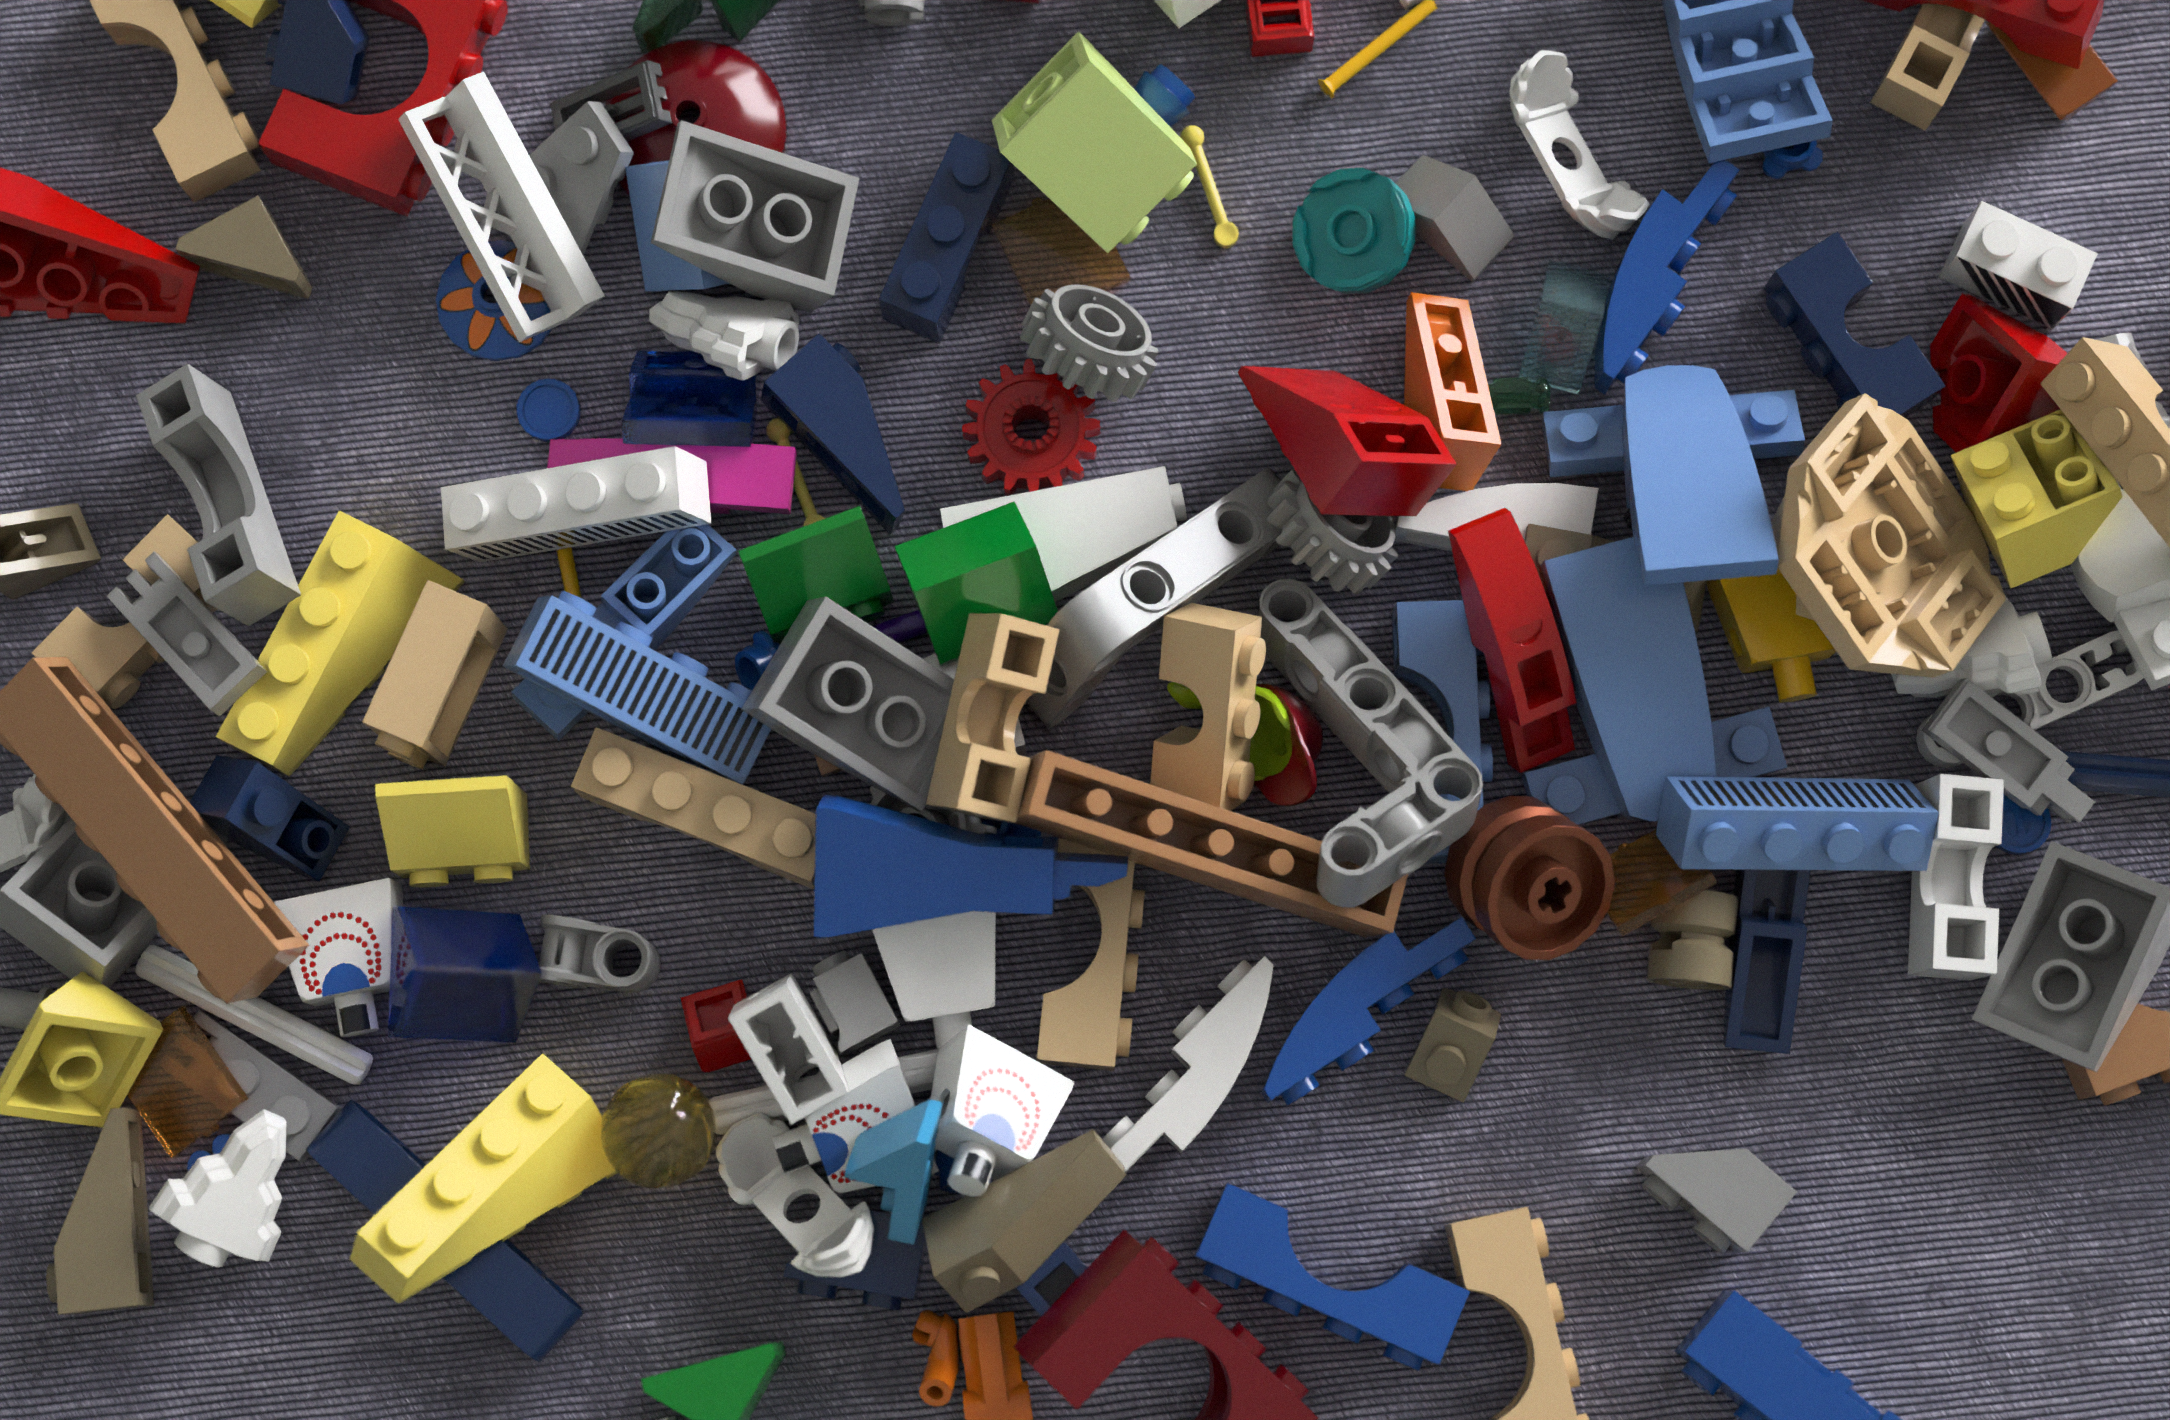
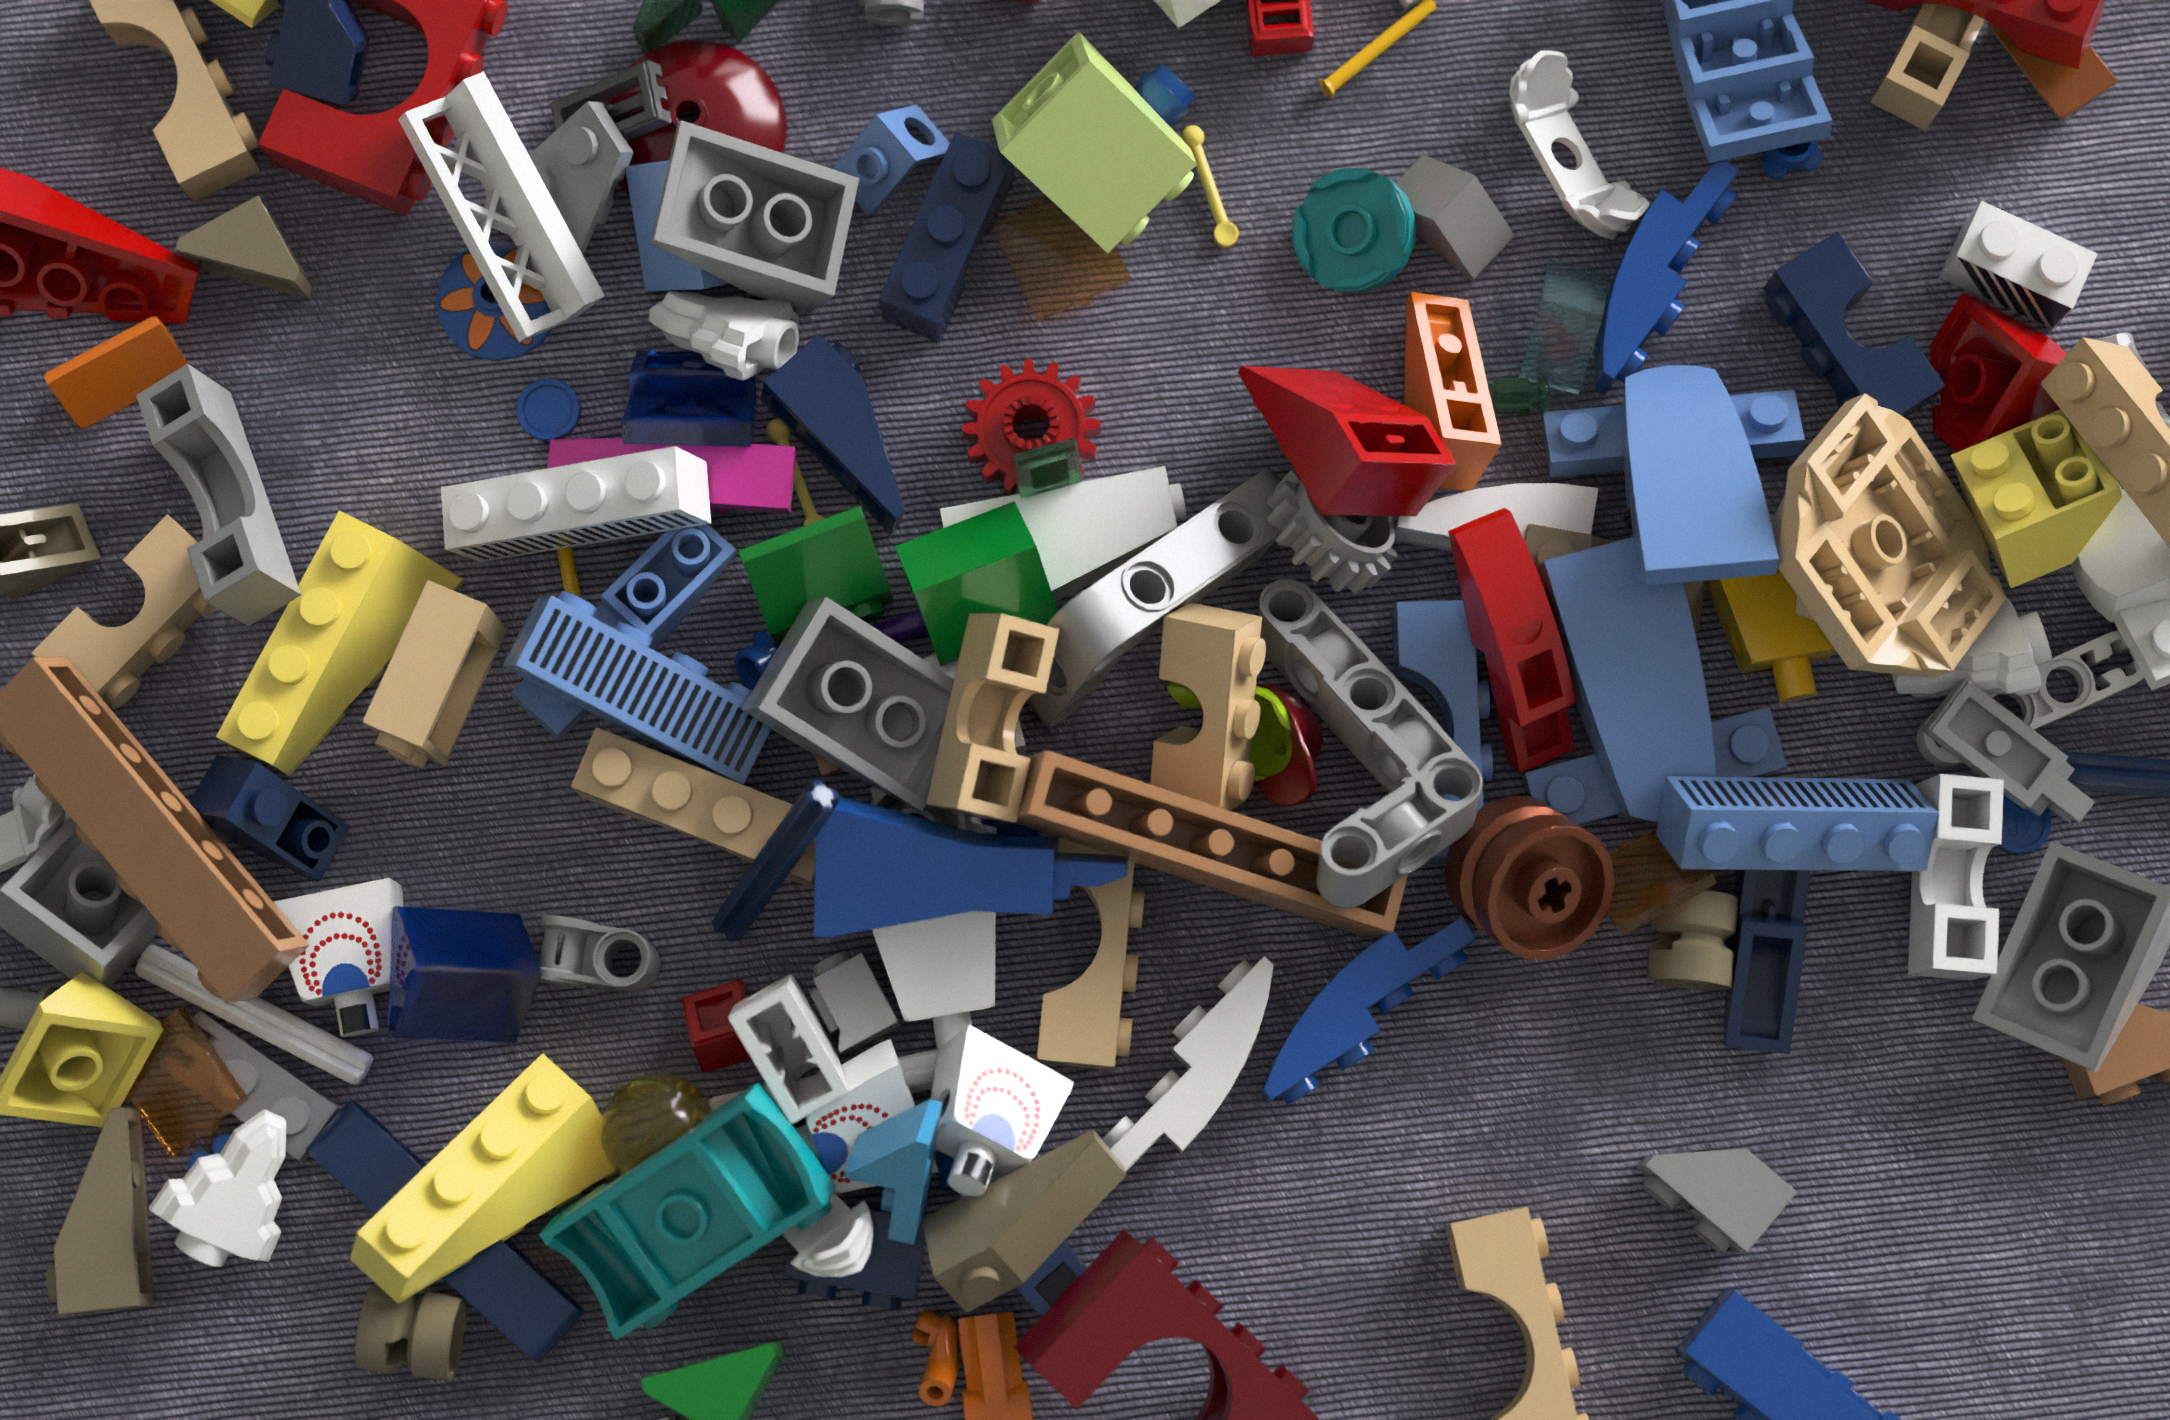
light grey hinge [107,551,267,717] -> none
light yellow slope [375,775,530,888] -> none
light grey gear [1020,284,1158,402] -> none
blue arch [1194,1183,1470,1371] -> none
dark tan bracket [1404,988,1501,1103] -> none
none -> orange slope [43,316,188,428]
none -> dark tan wheel [355,1284,467,1381]
none -> teal piece [539,1081,836,1341]
none -> dark blue axle [712,780,839,941]
none -> medium blue bracket [832,104,950,216]
none -> clear green slope [1009,438,1082,498]

